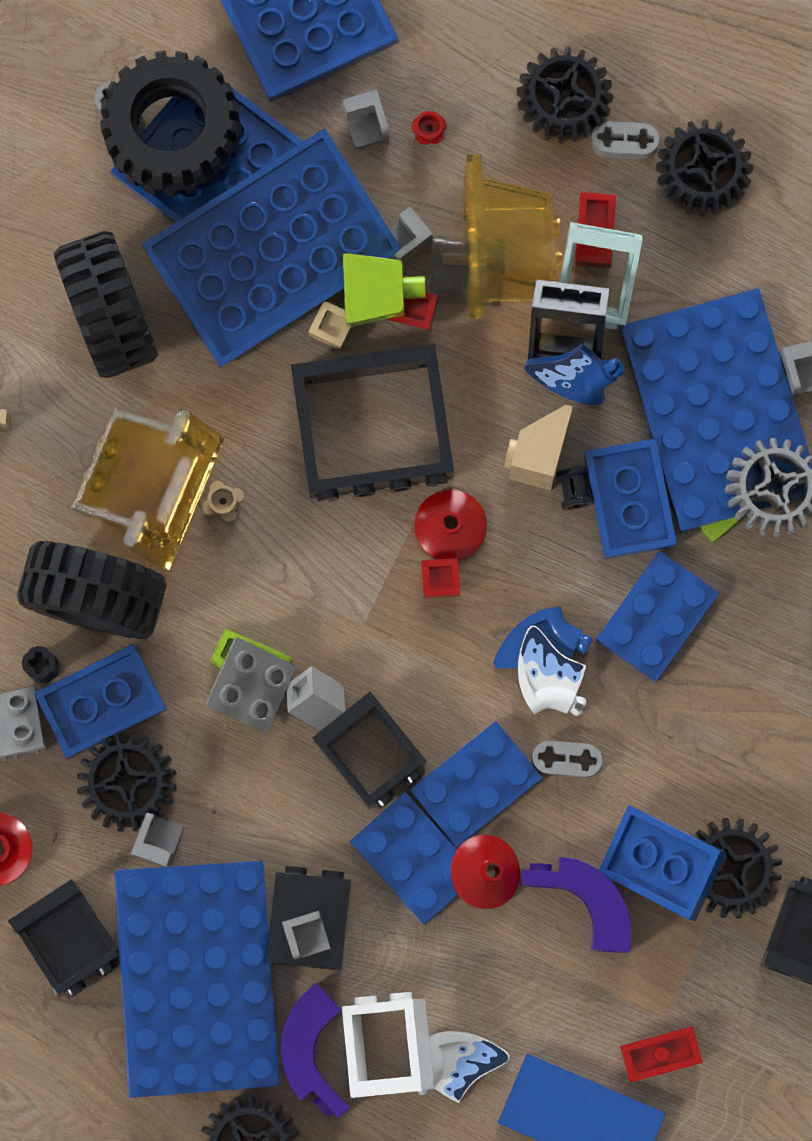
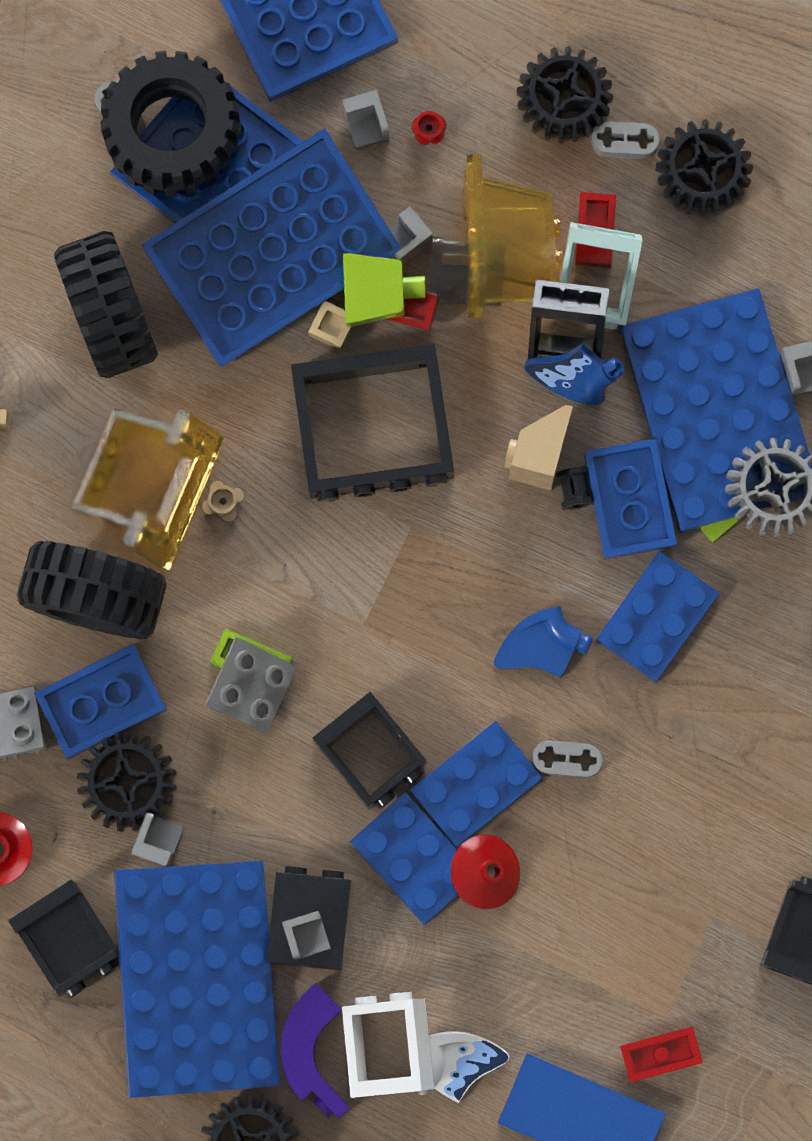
black bush [22,646,59,684] -> none
light grey panel [287,666,345,730] -> none
red dish [414,490,487,561] -> none
red plate [421,558,460,599] -> none
arm [518,626,586,716] -> none
dark purple arch [520,857,631,954] -> none
blue plate [599,805,726,921] -> none
black gear [695,818,782,919] -> none

